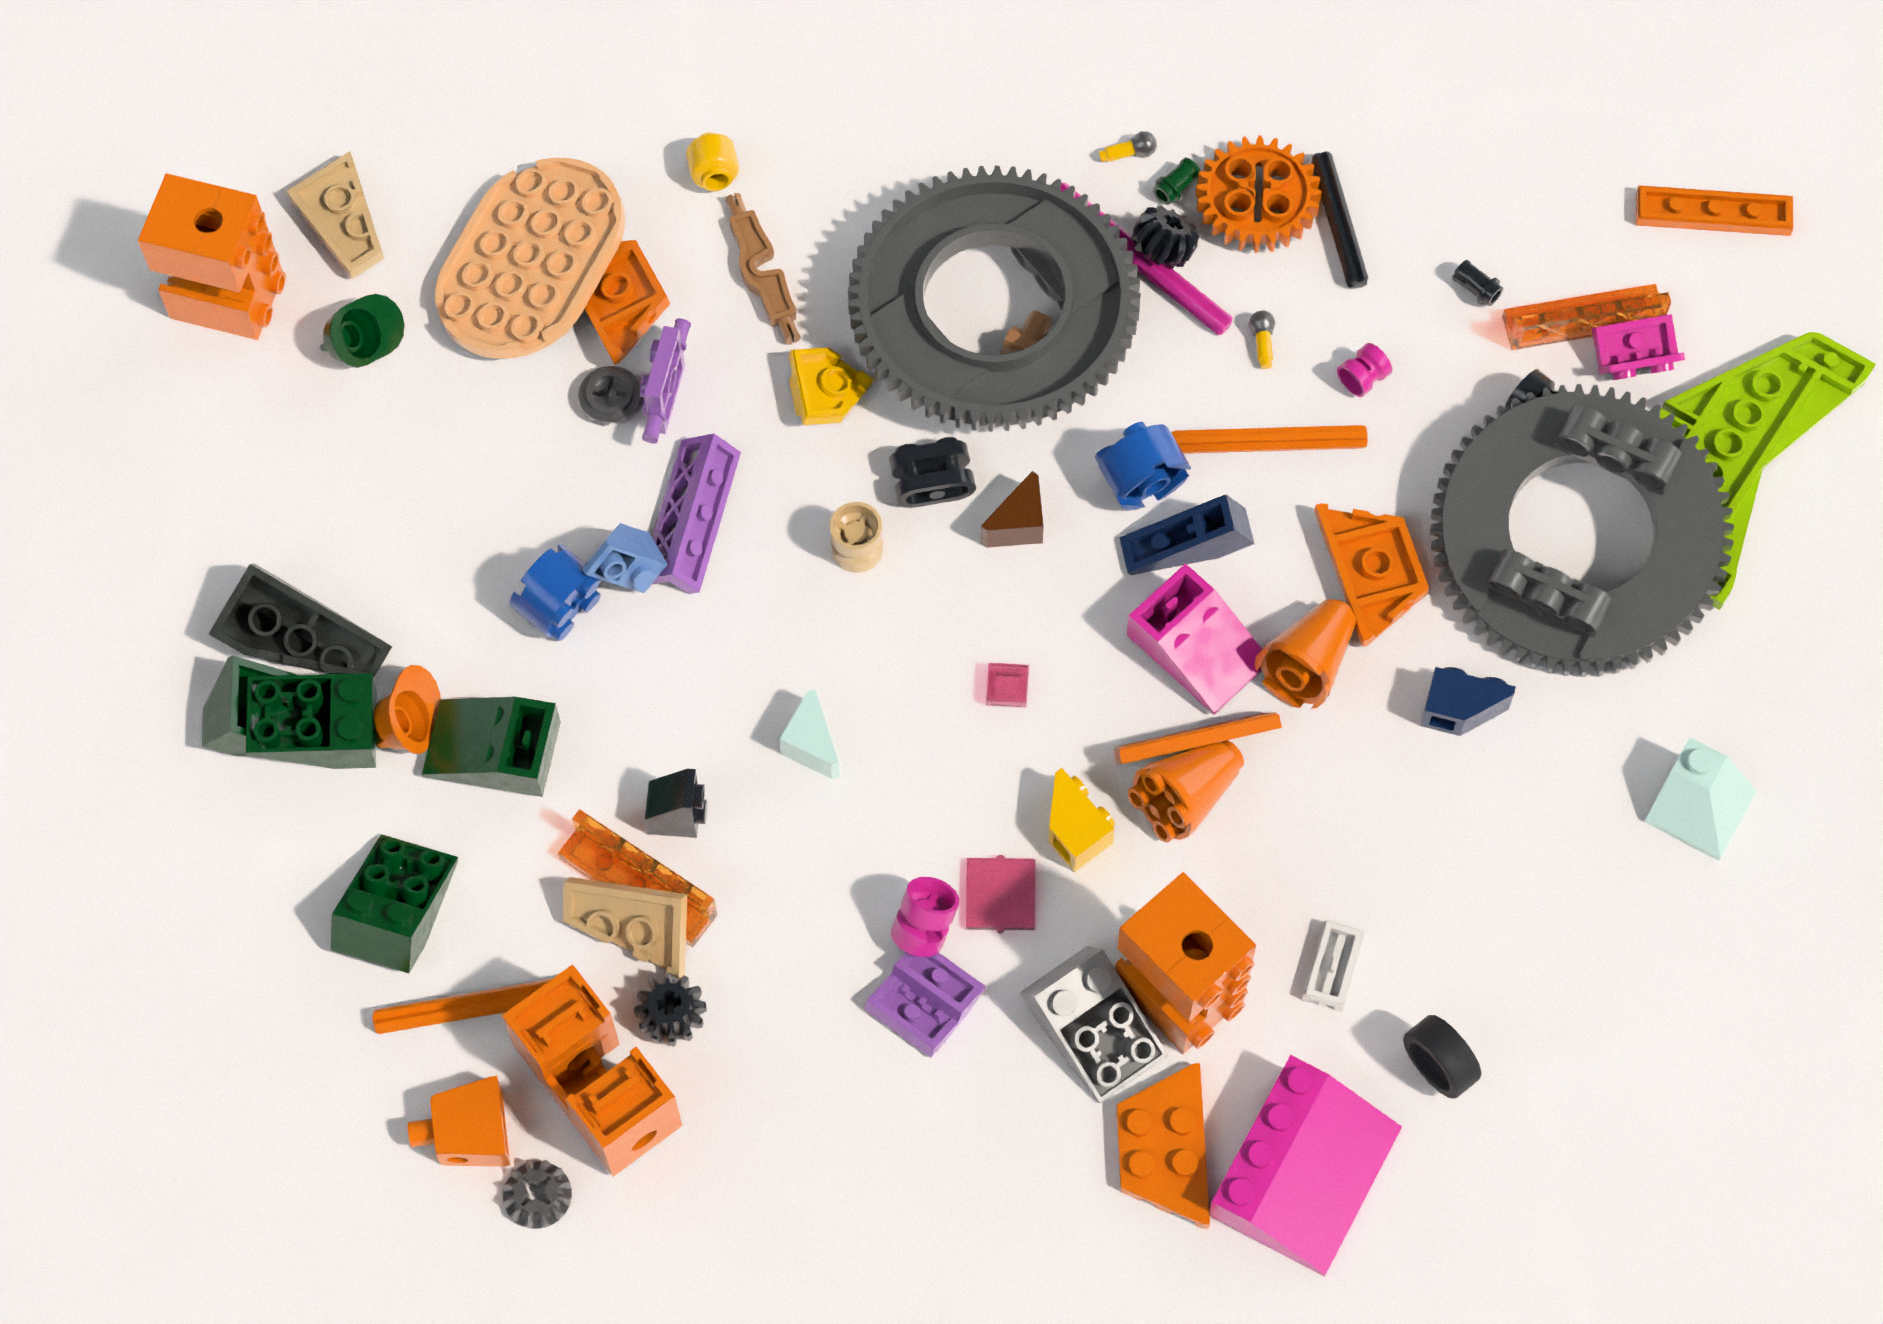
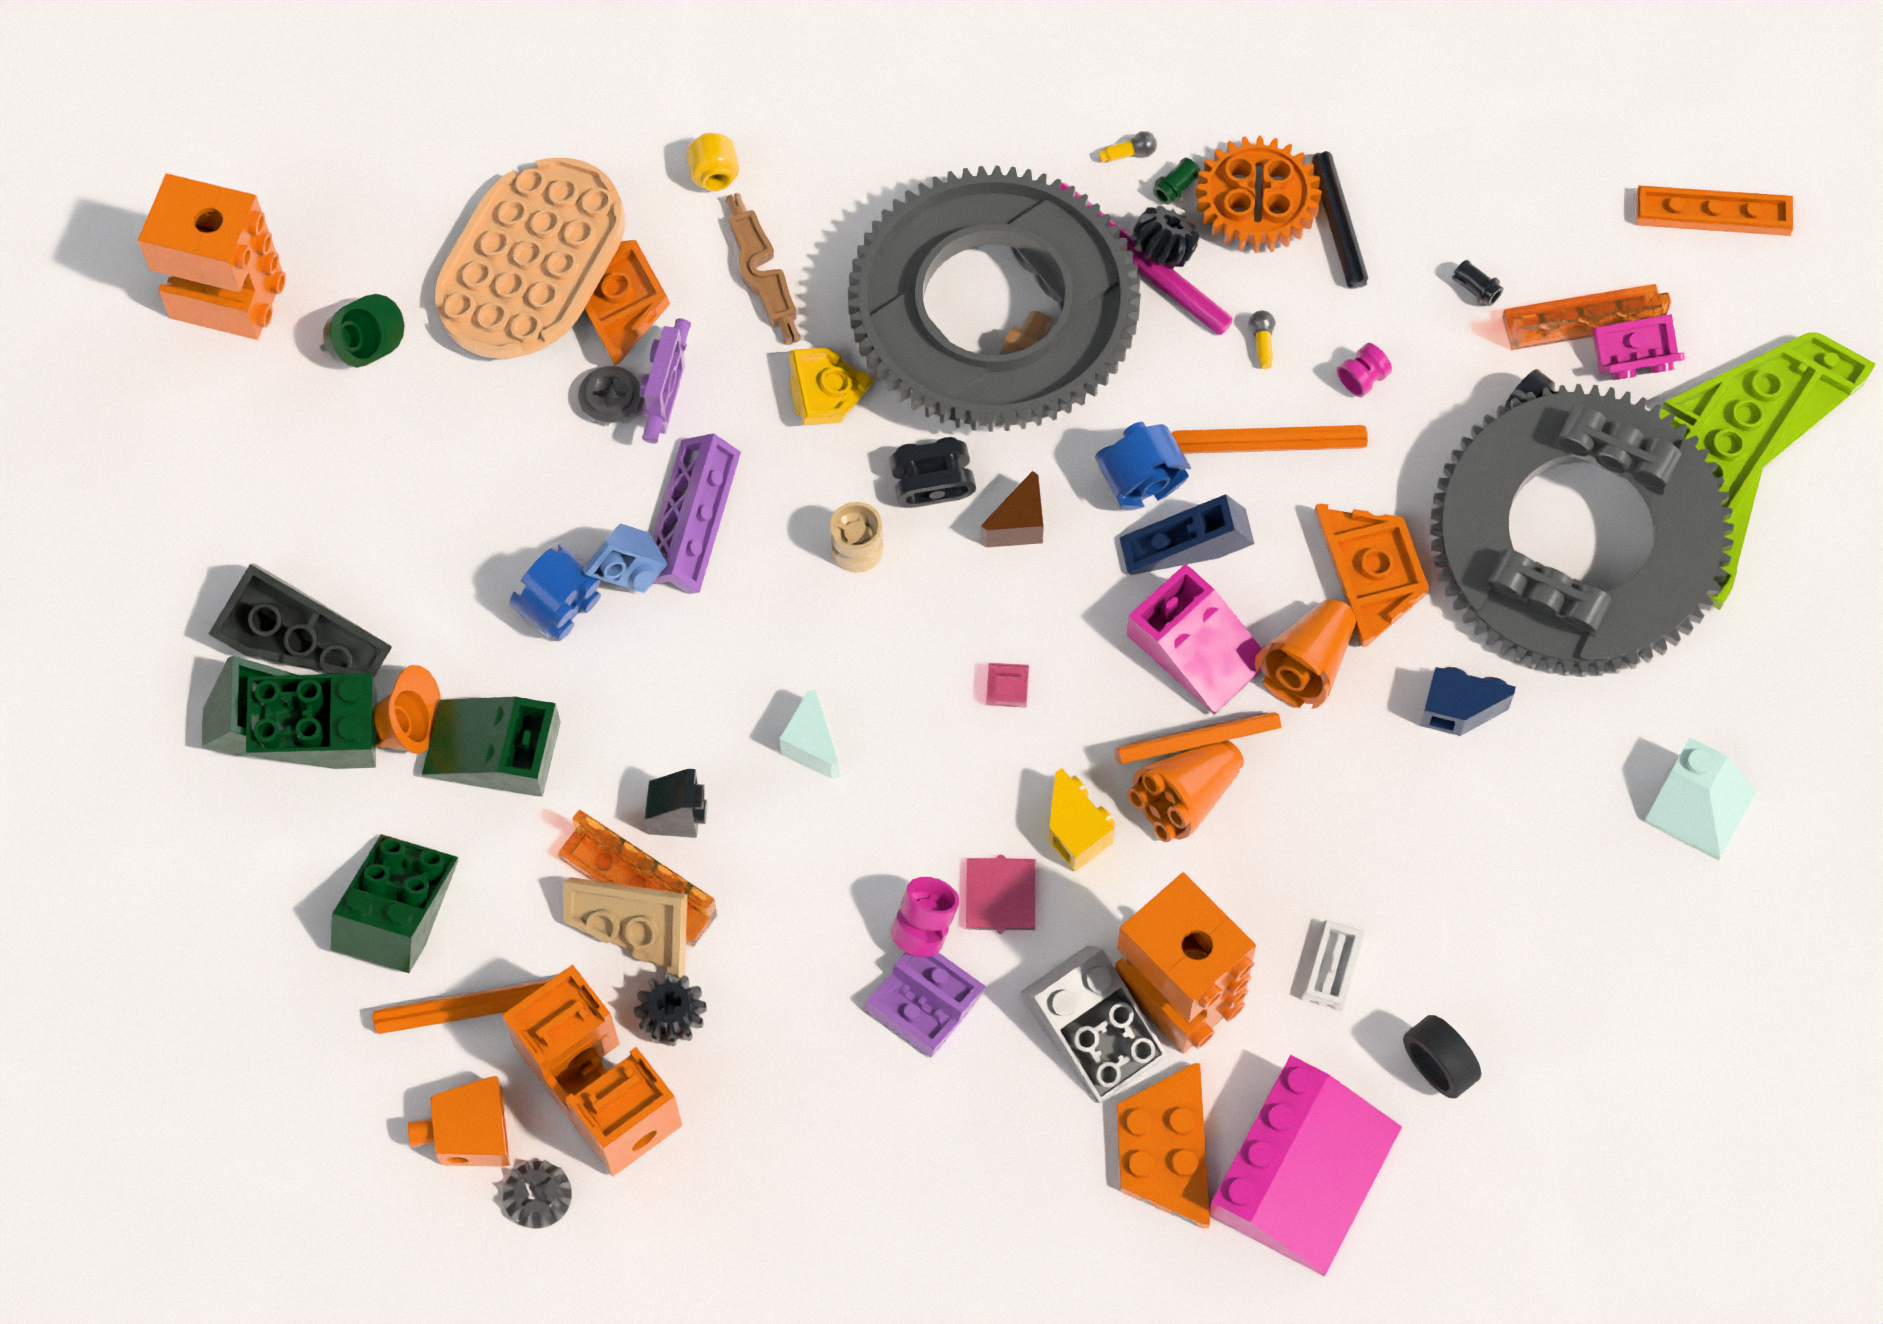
tan wing [286,151,384,279] -> none

